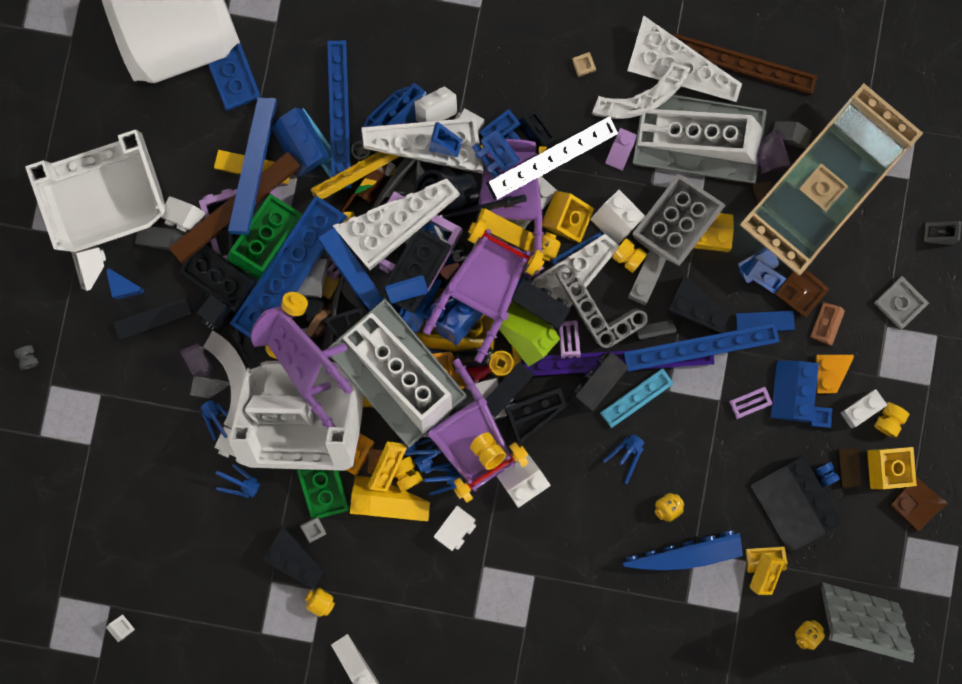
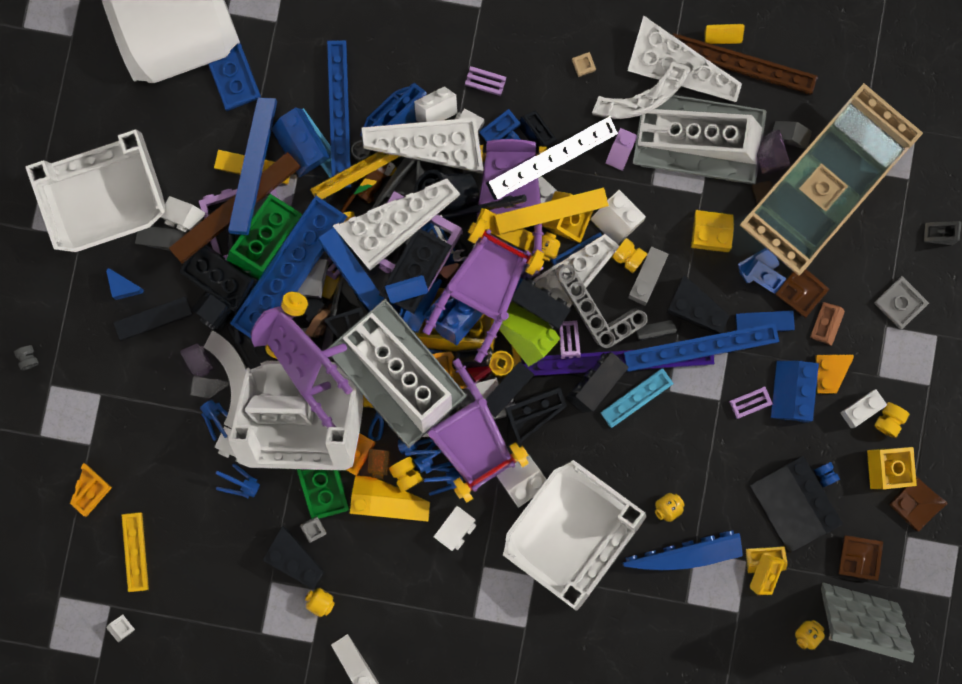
white slope [71,246,106,291] -> none
yellow tile [368,442,407,492] -> none
blue slope [429,122,462,157] -> none
yellow wheel [470,432,506,470] -> none
blue plate [472,129,520,178] -> none
blue plant [603,434,645,484] -> none
light grey slope [633,173,725,266] -> none
blue plate [810,407,832,428] -> none
dark brown tile [838,448,862,488] -> none
none -> light orange wing [70,463,112,517]
none -> yellow tile [122,512,149,592]
none -> blue piece [368,411,384,441]
none -> lavender tile [465,66,506,96]
none -> yellow tile [494,188,609,234]
none -> white slope [503,460,646,611]
none -> yellow slope [704,24,744,44]
none -> reddish brown plate [838,535,883,581]

